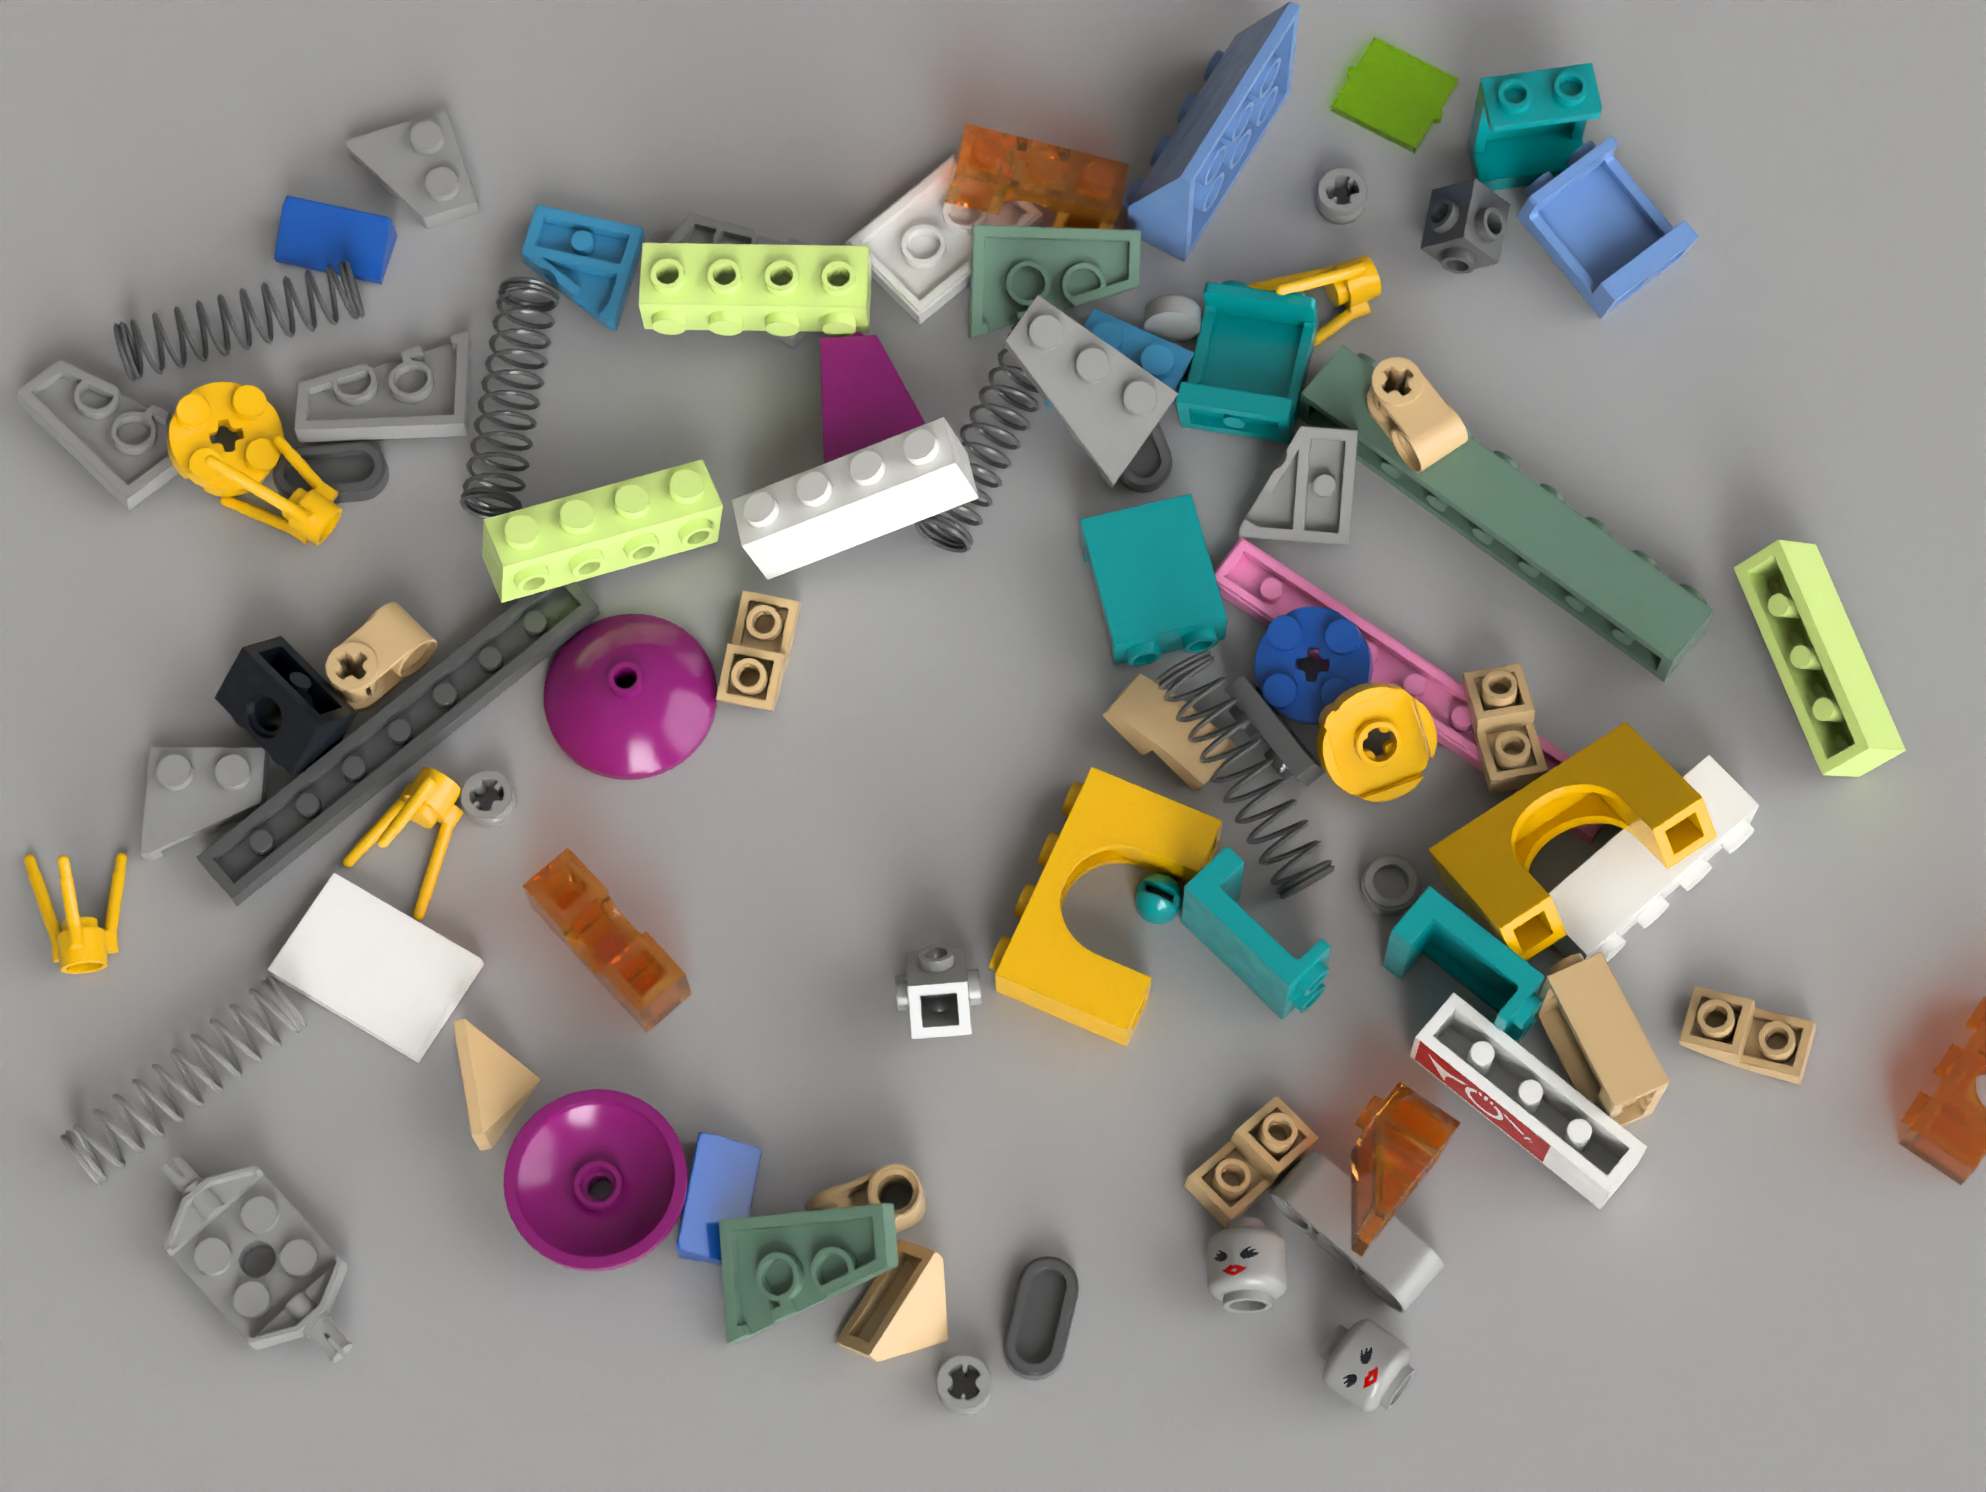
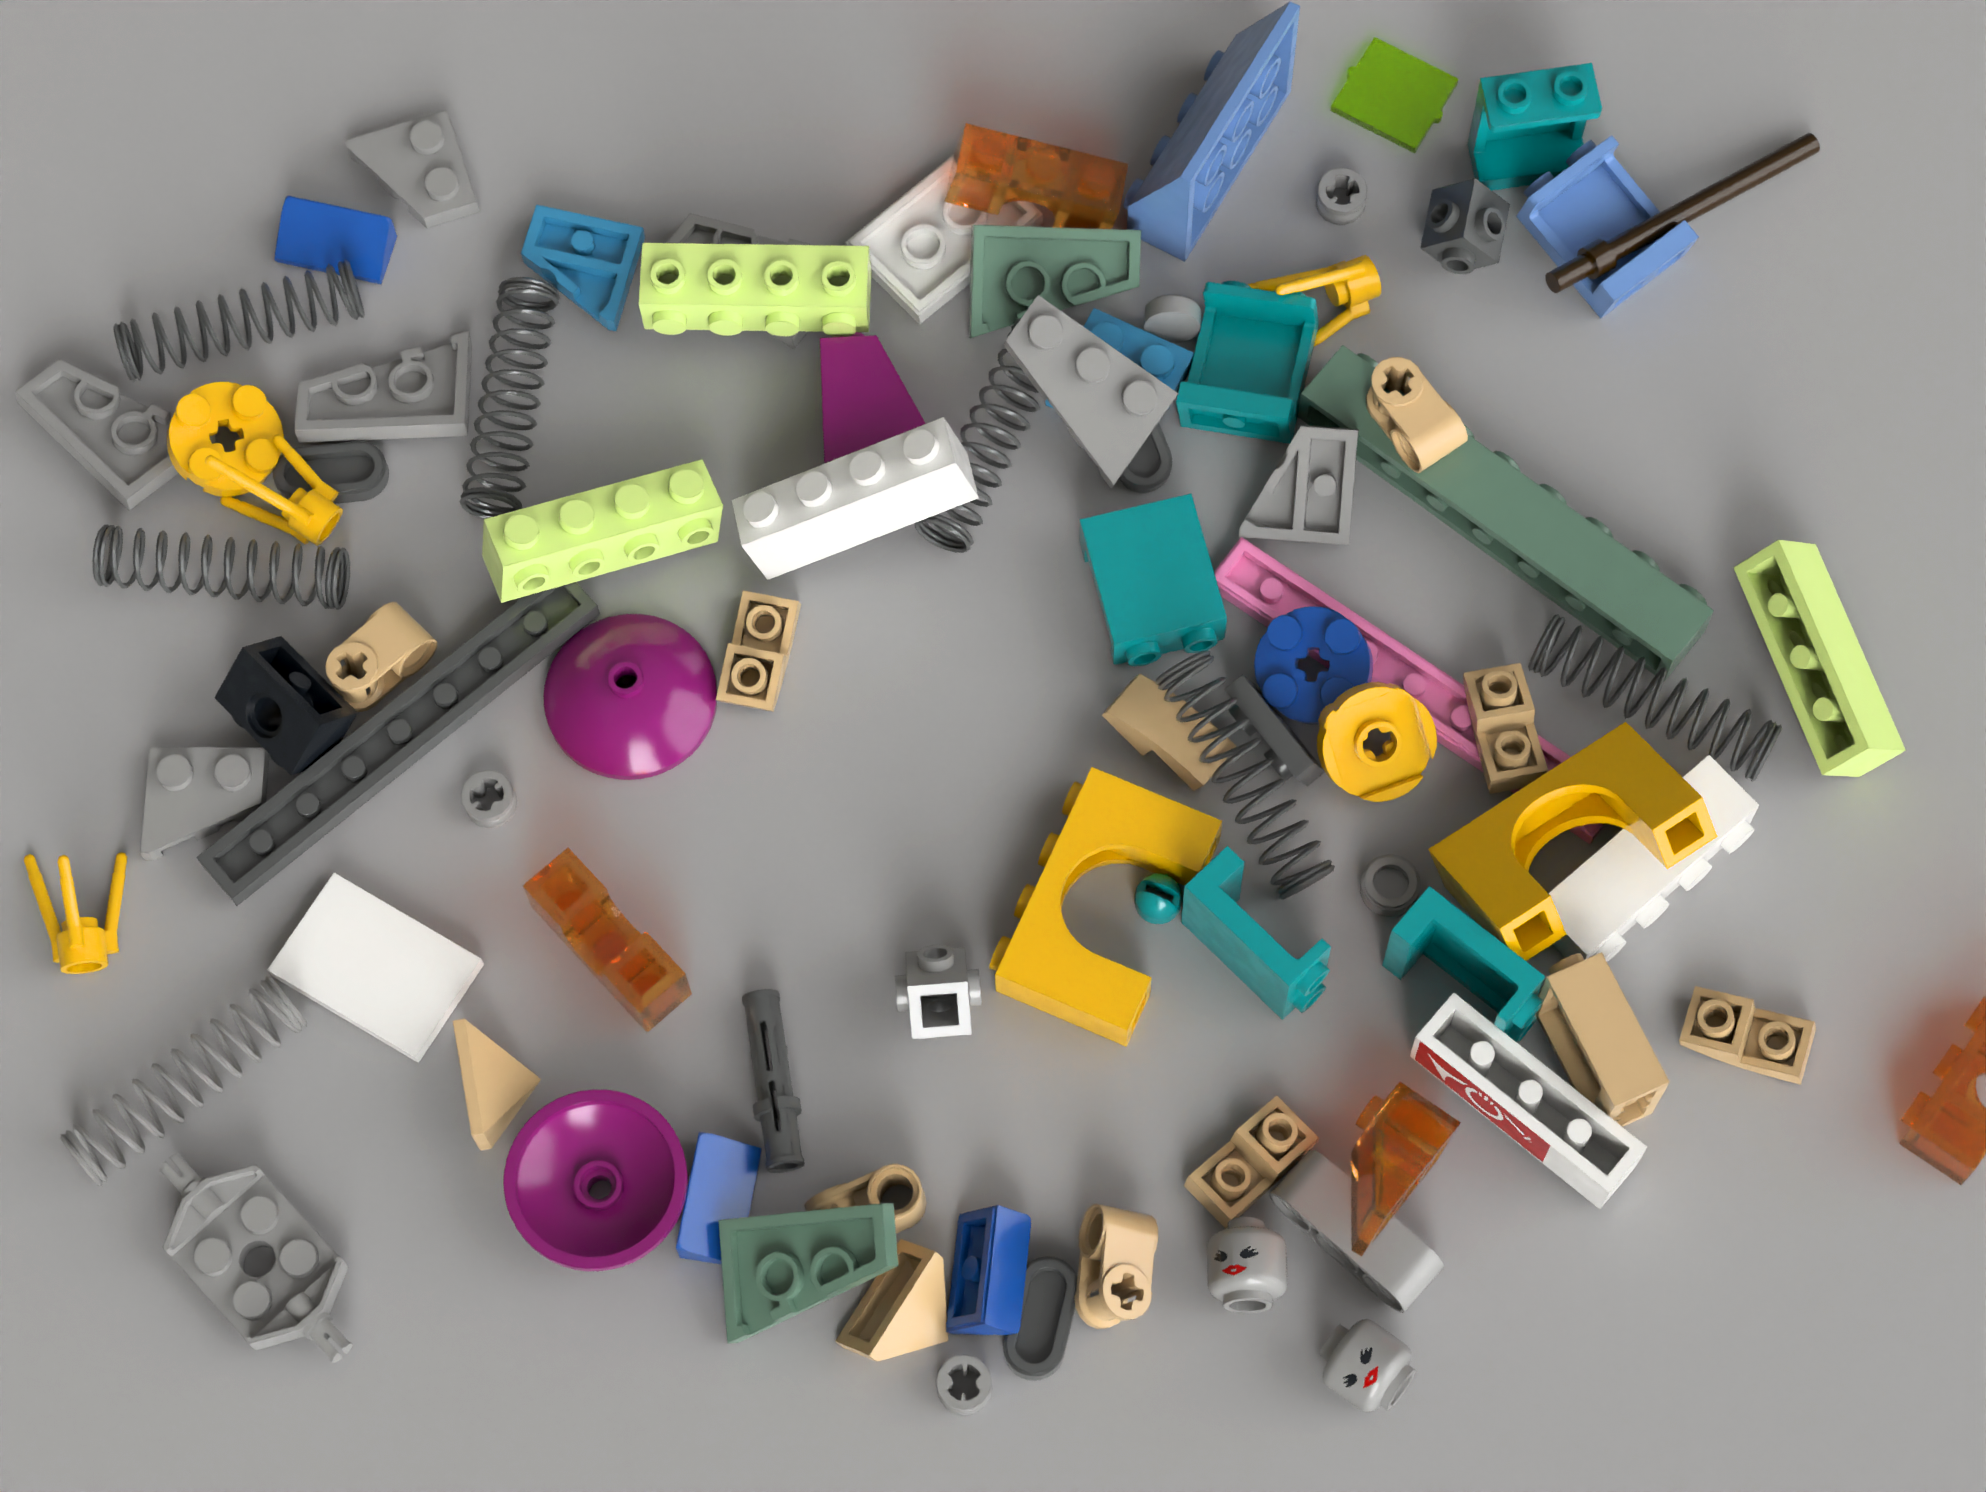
yellow plant [342,767,464,920] -> none
none -> dark grey piece [92,525,350,610]
none -> dark grey pin [742,989,805,1173]
none -> blue slope [946,1205,1031,1335]
none -> tan piece [1074,1204,1158,1329]
none -> dark grey piece [1528,614,1782,782]
none -> dark brown bar [1545,133,1820,293]

